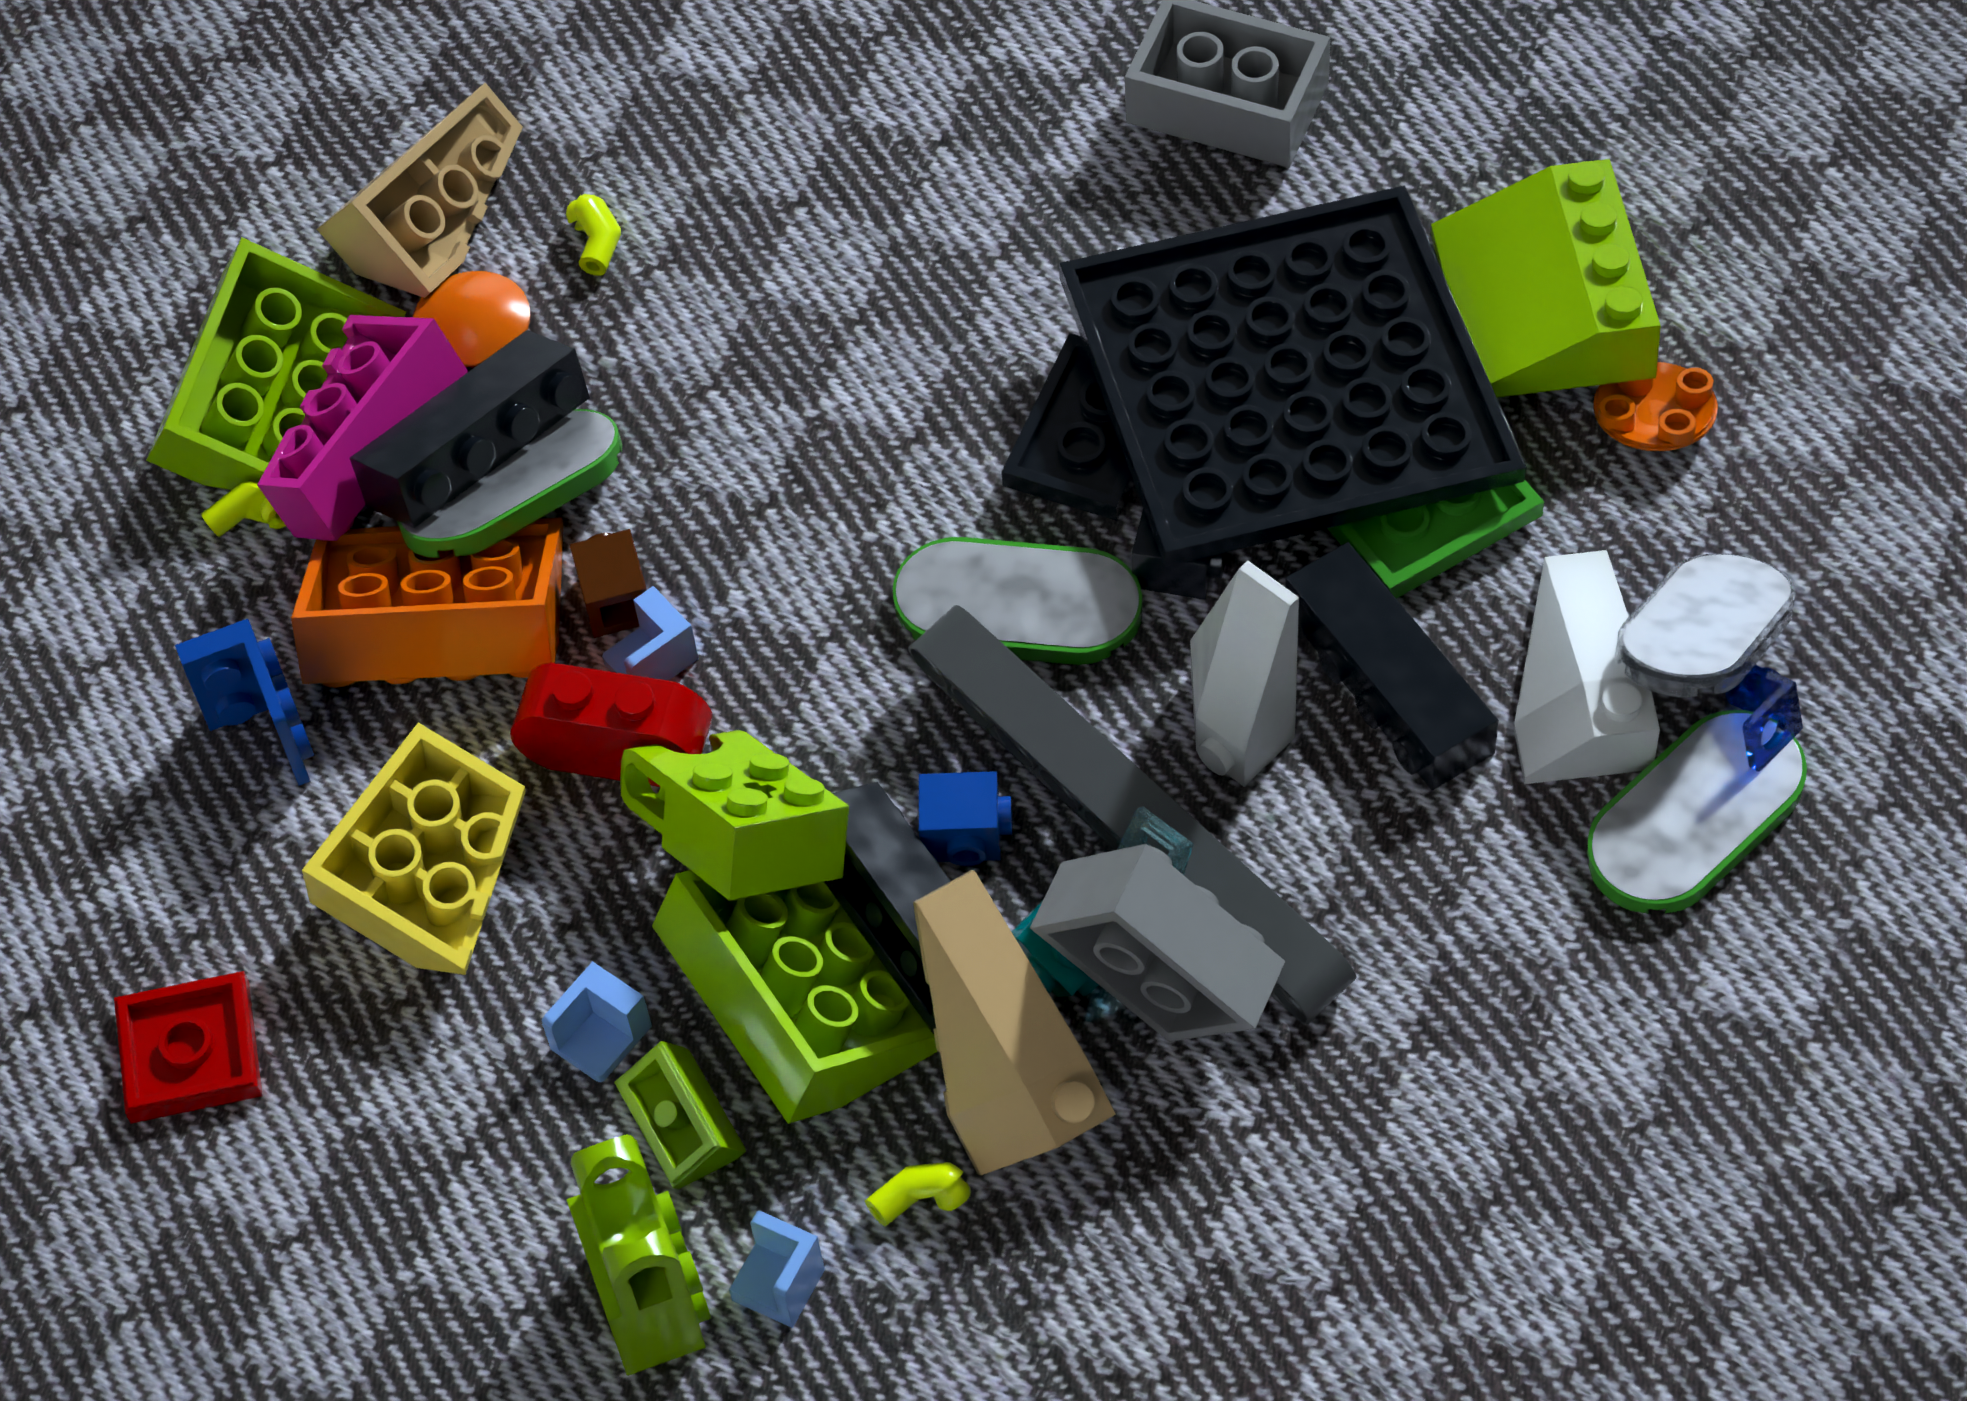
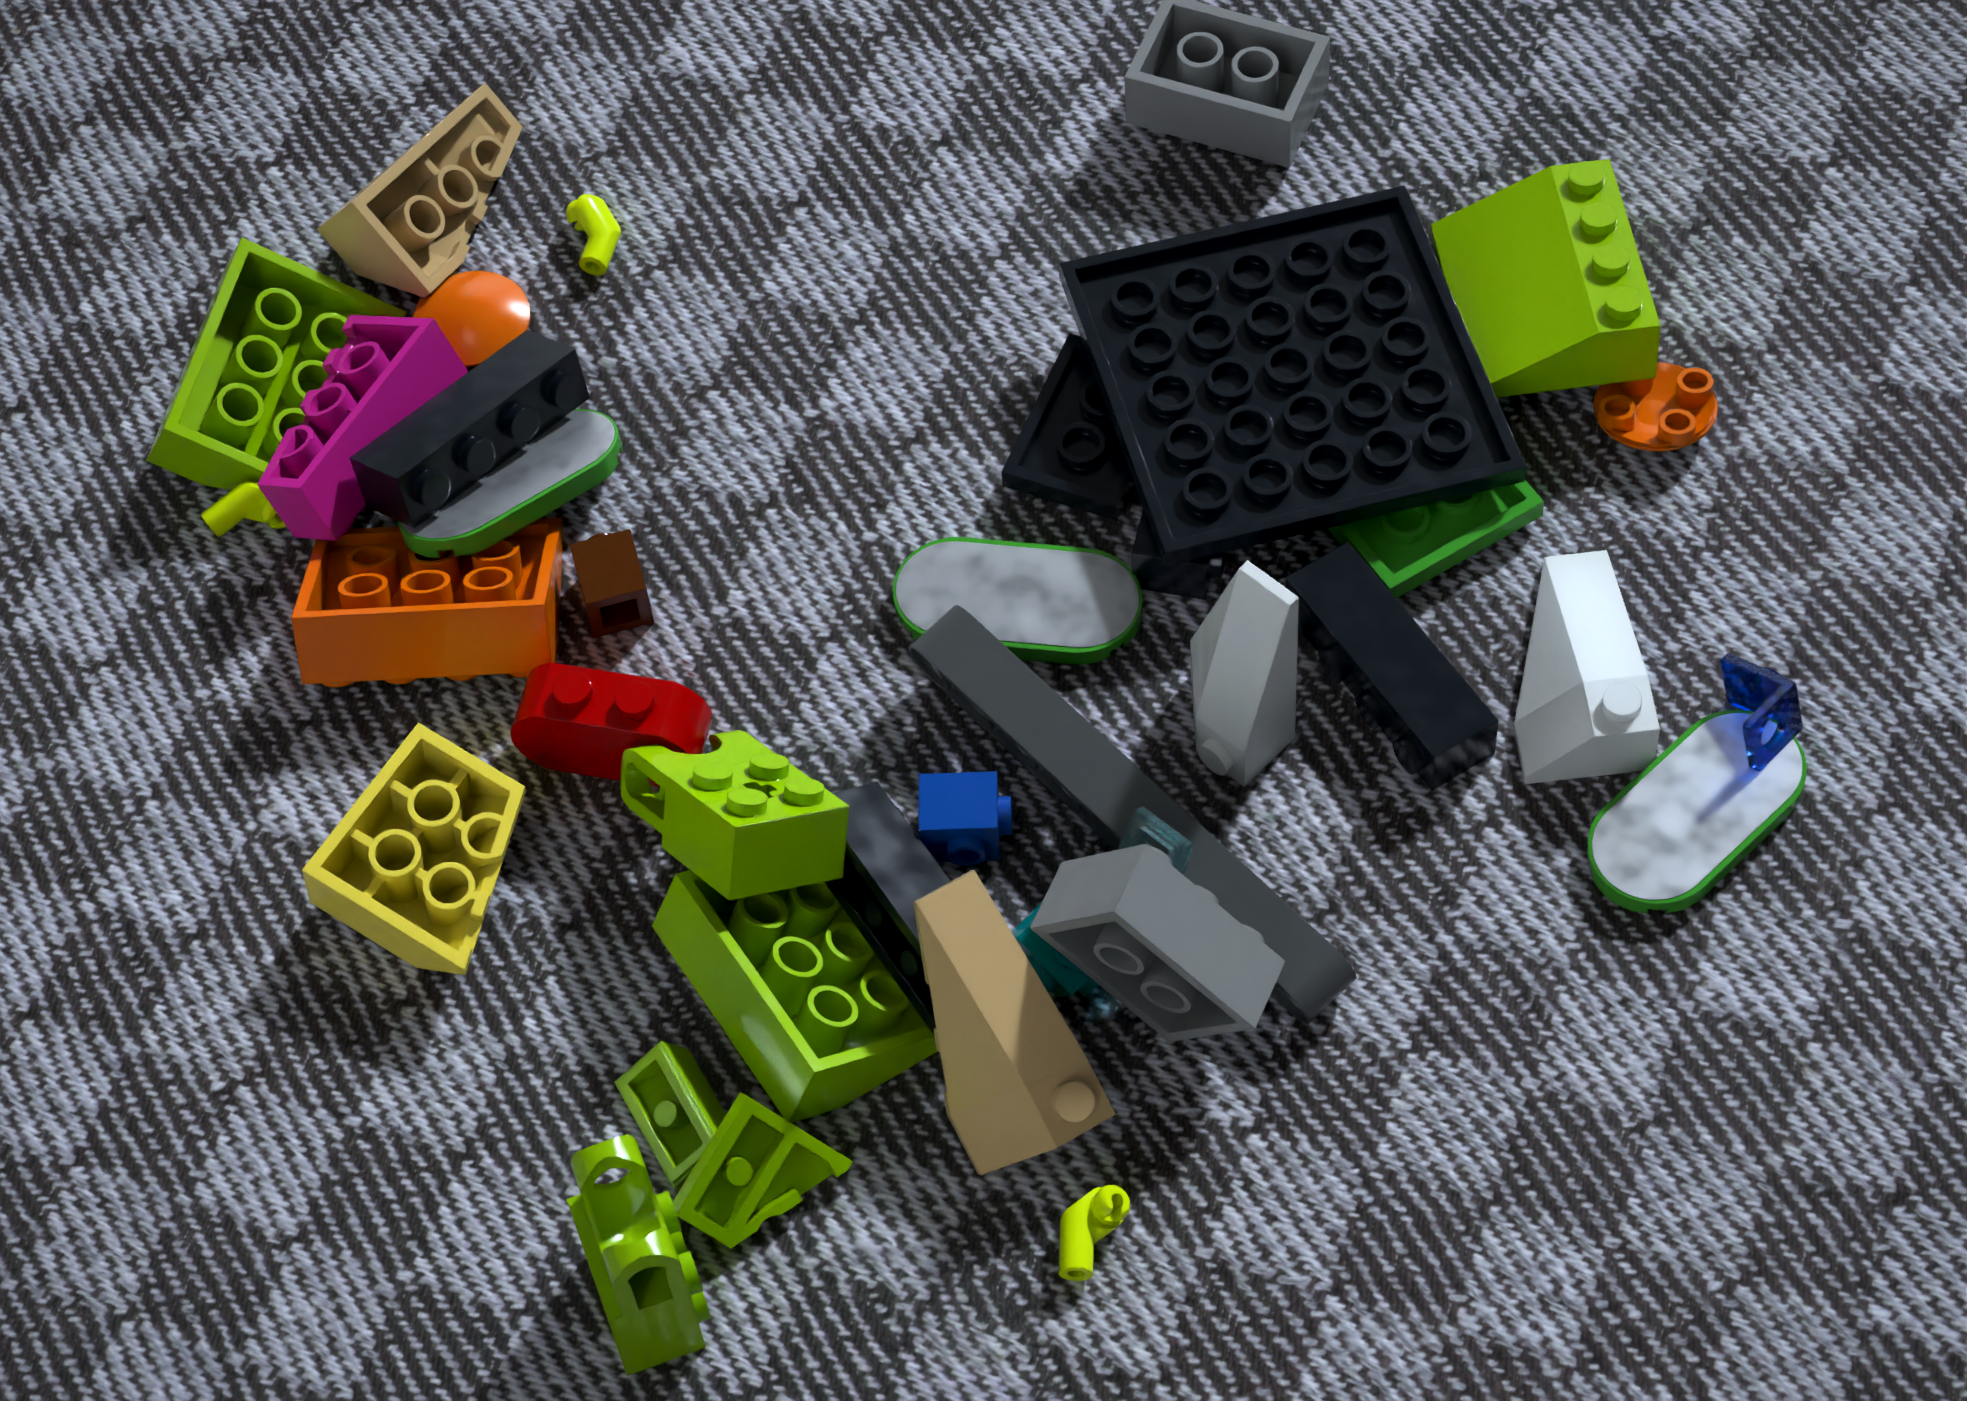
red tile [114,971,263,1124] -> none
blue bracket [175,618,315,786] -> none
light blue panel [542,961,652,1082] -> none
light blue panel [602,586,699,681] -> none
light blue panel [729,1211,825,1328] -> none
neon yellow arm [865,1162,971,1227] -> none
flat silver tile [1615,554,1796,698] -> none
none -> lime wing [673,1092,853,1249]
none -> neon yellow arm [1059,1185,1131,1281]

